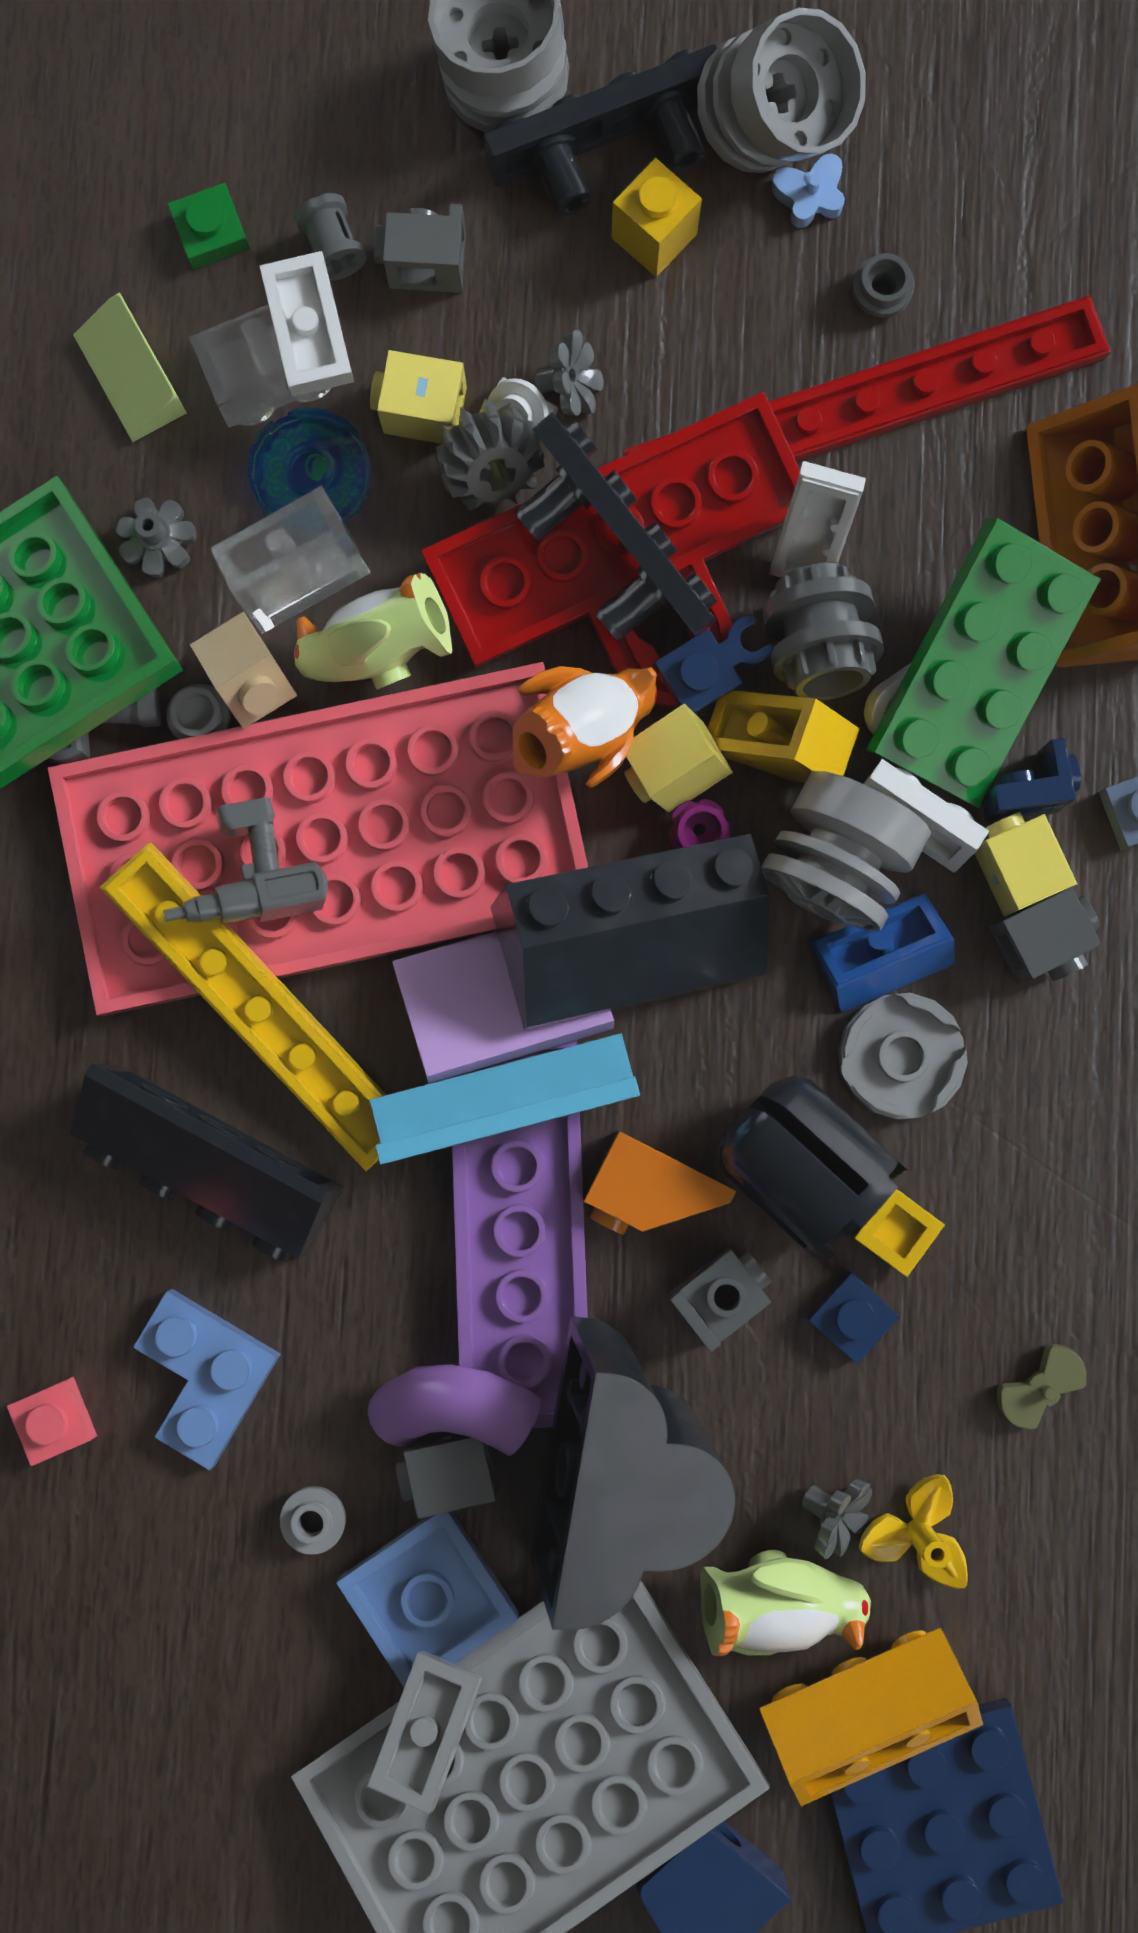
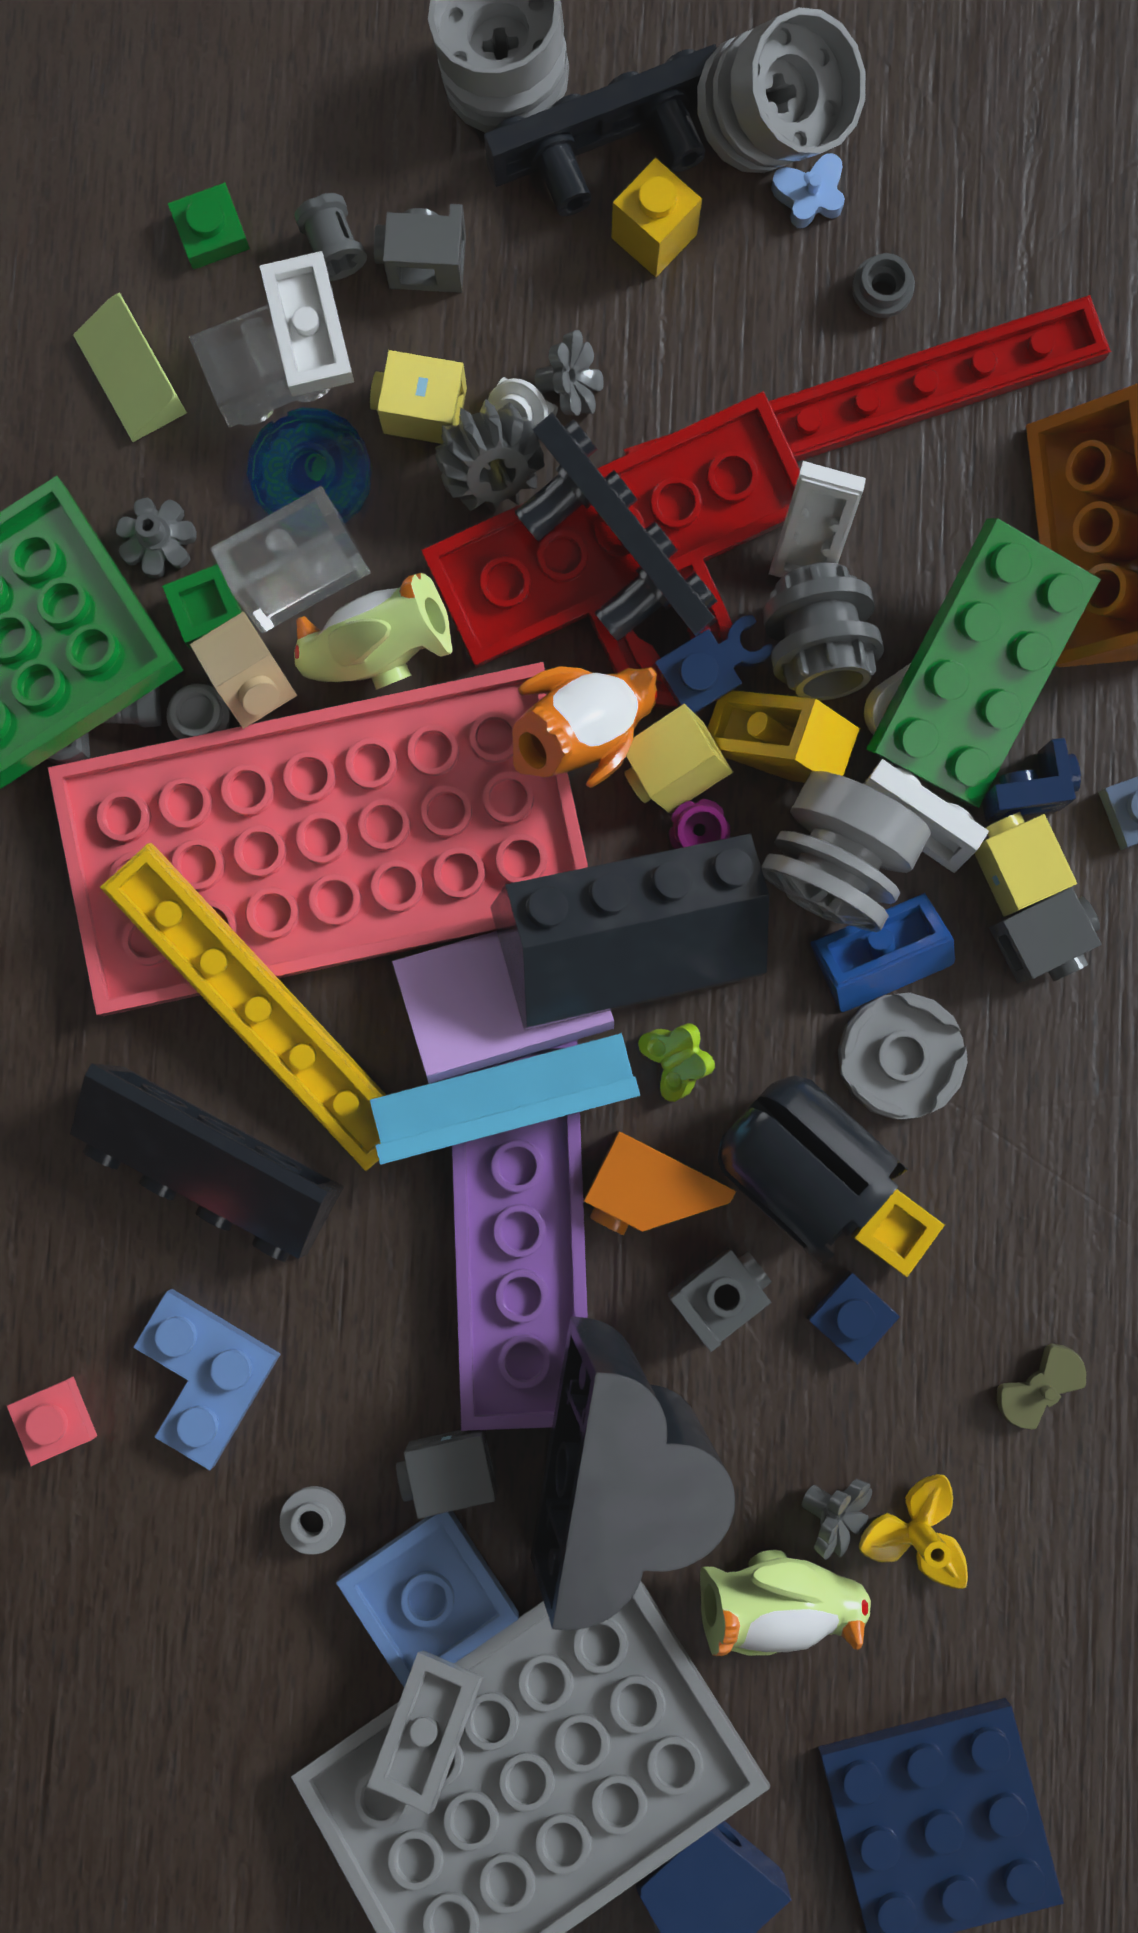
dark grey piece [163,797,328,923] -> none
medium lavender cylinder [368,1364,541,1456] -> none
light orange brick [759,1627,983,1806] -> none
none -> green plate [162,563,242,649]
none -> lime piece [638,1023,715,1102]

